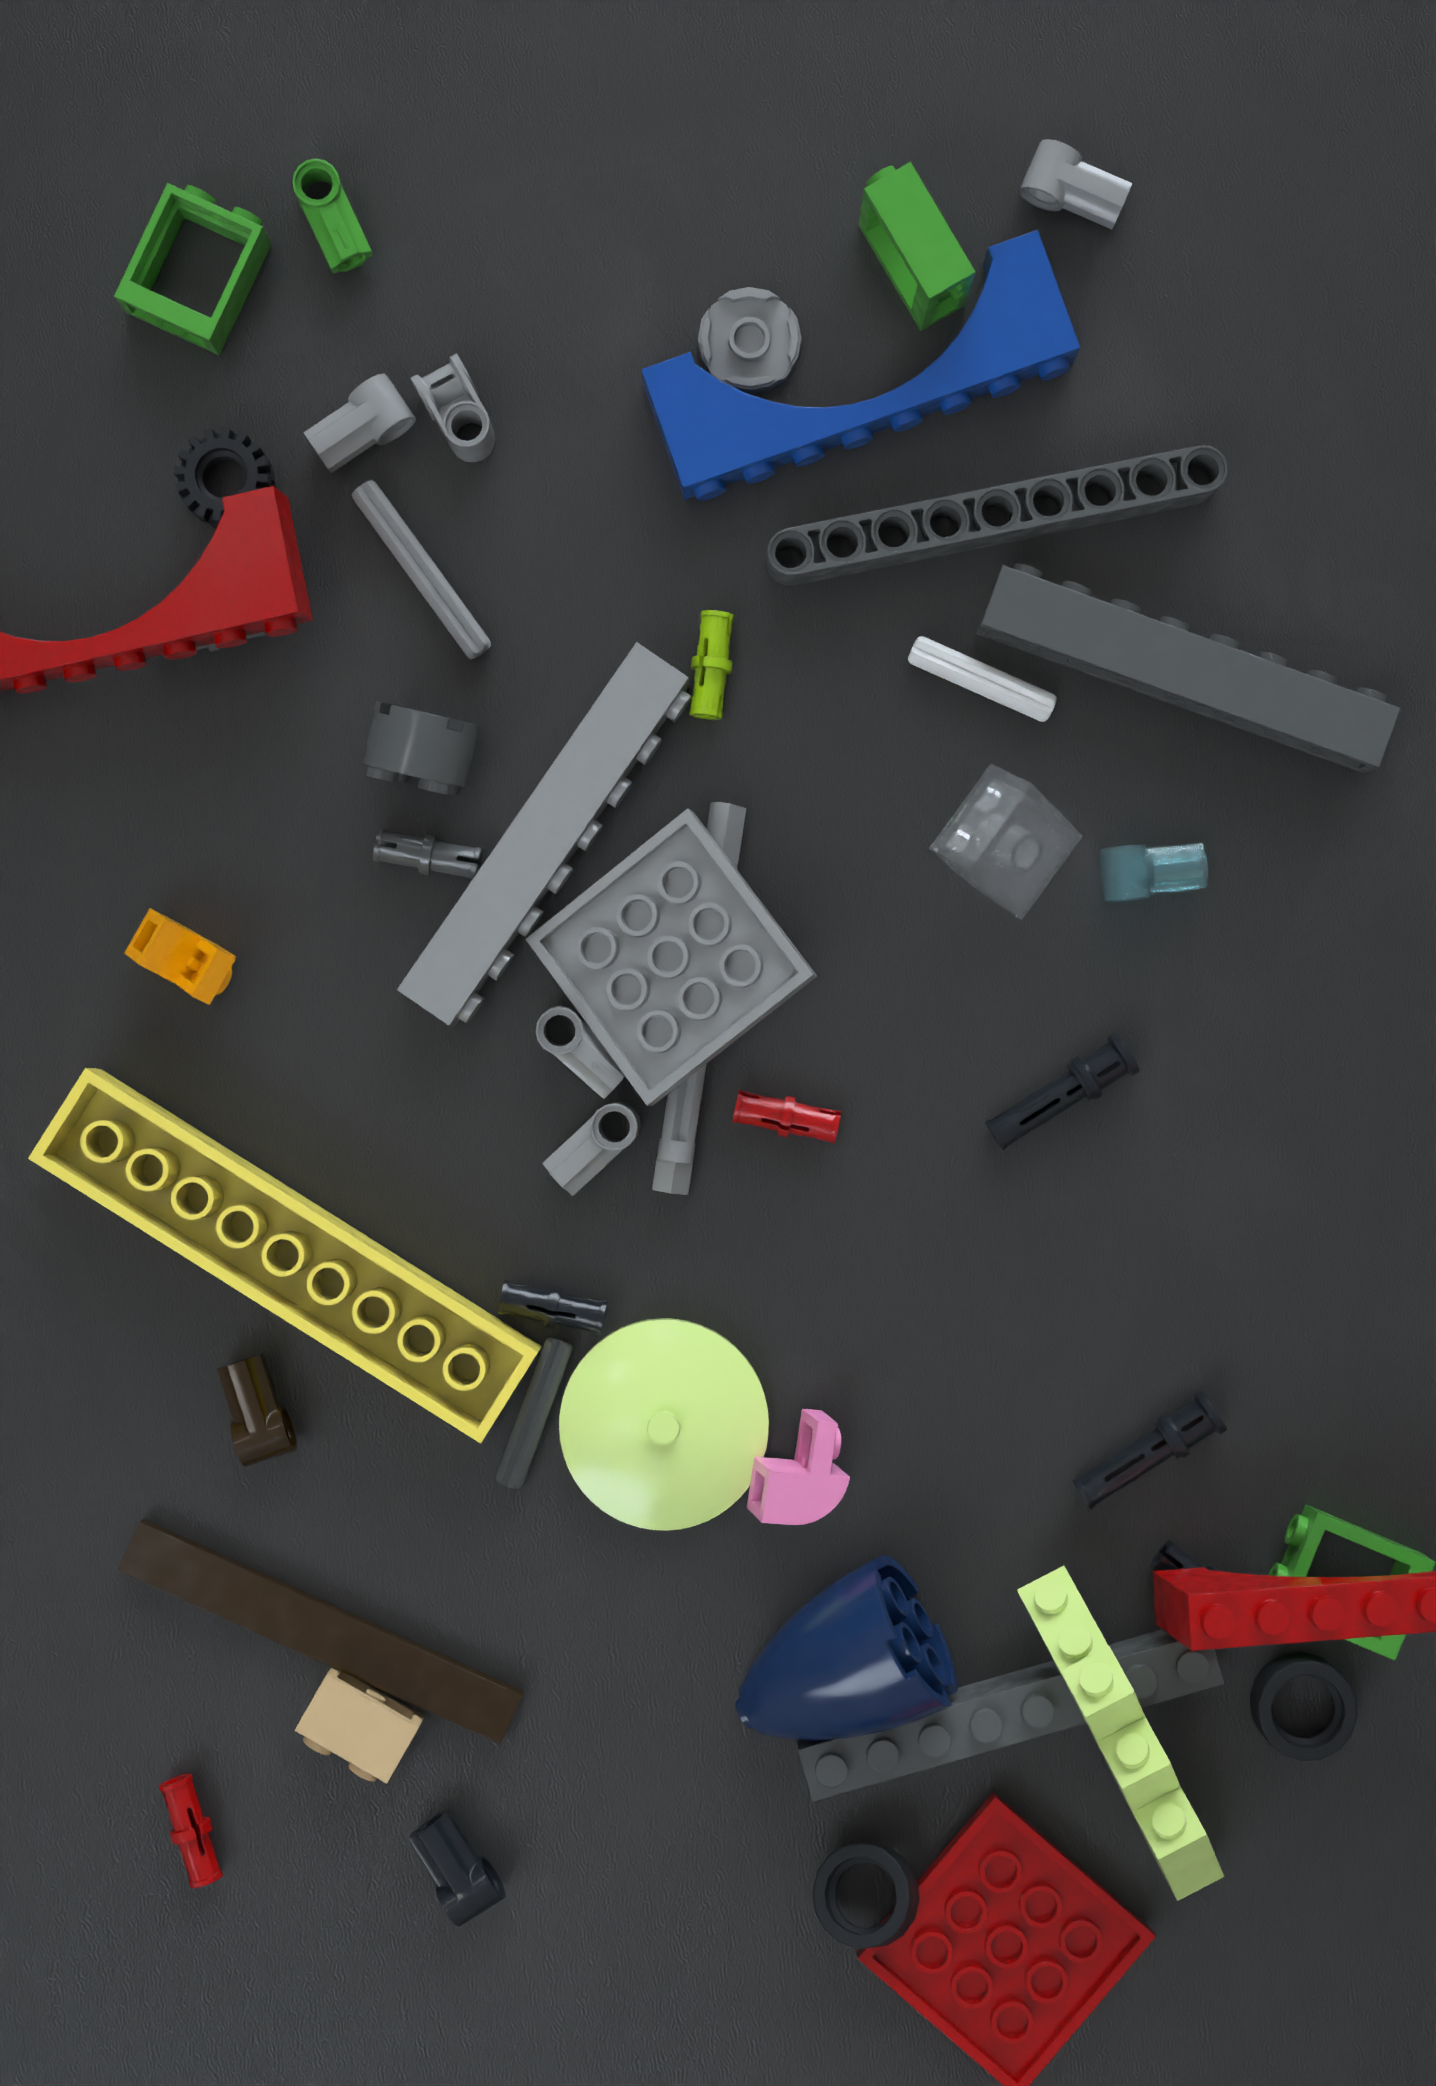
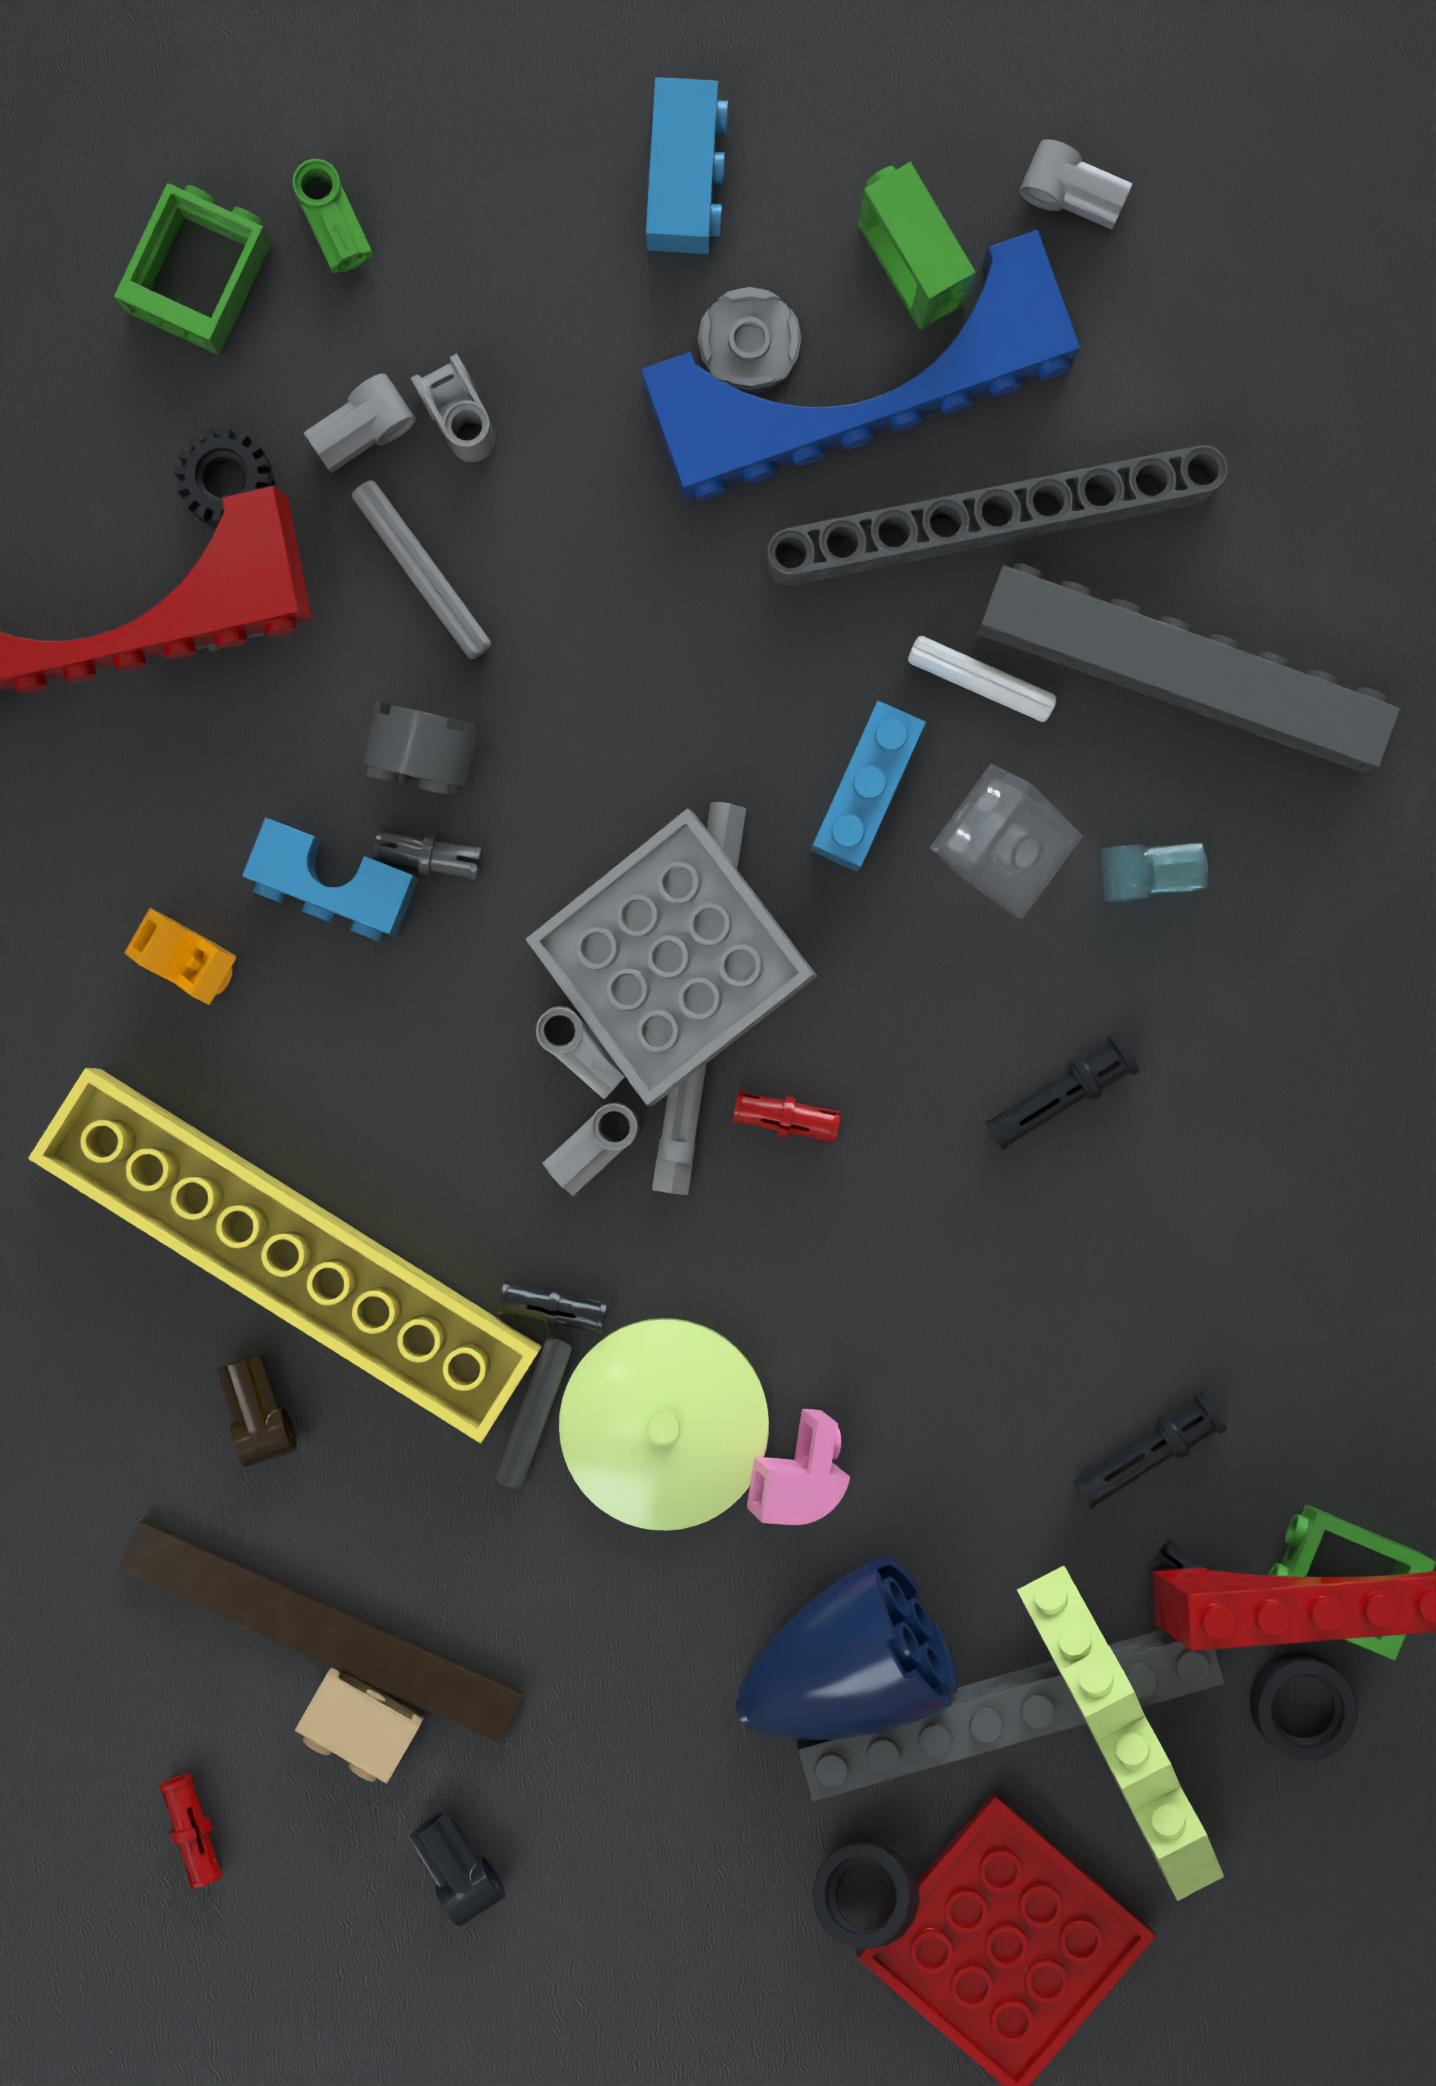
light grey brick [397,642,692,1027] -> none
lime pin [689,610,734,720] -> none
none -> dark azure arch [242,817,419,942]
none -> dark azure brick [646,77,728,254]
none -> dark azure brick [810,700,926,873]

